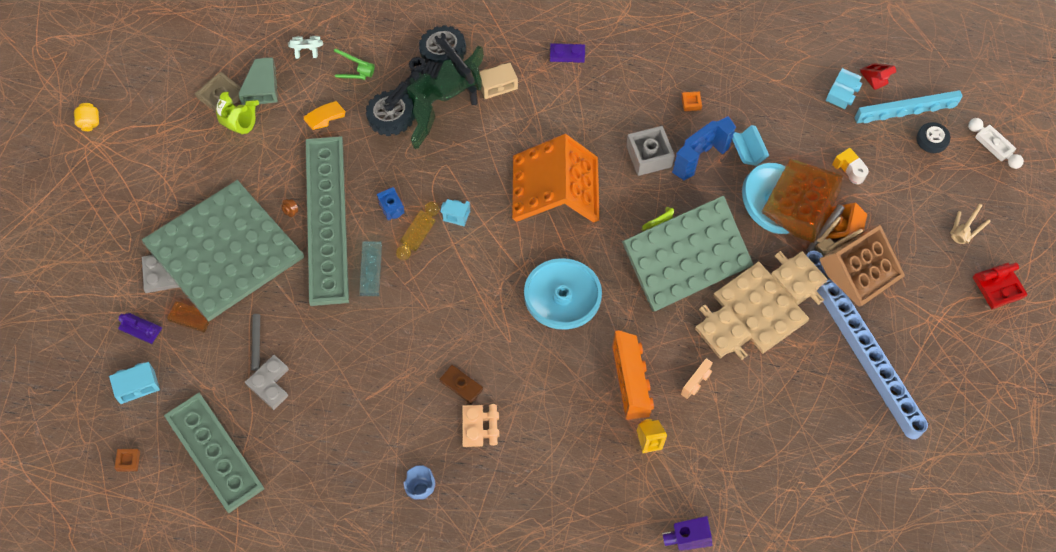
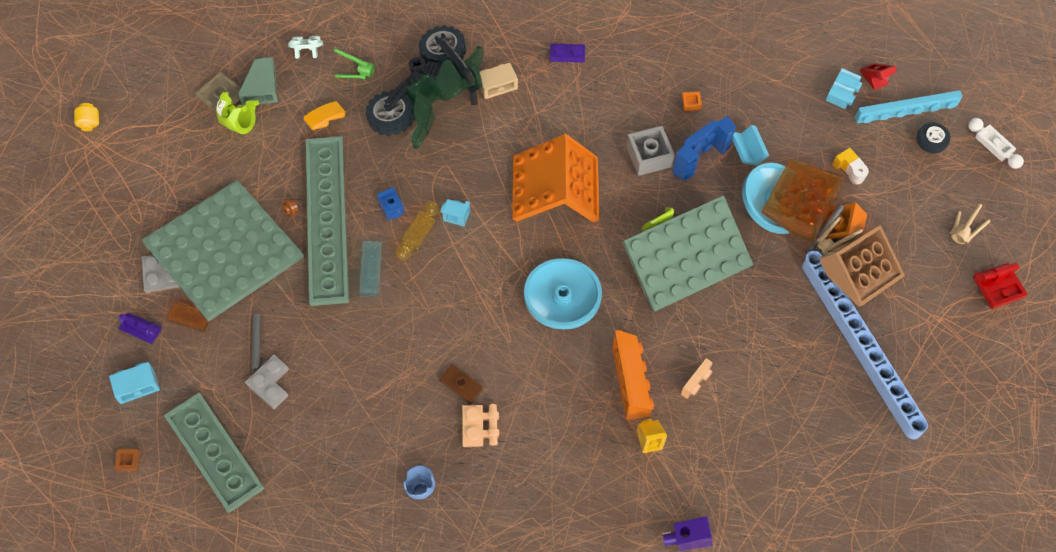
tan piece [695,251,828,360] -> none

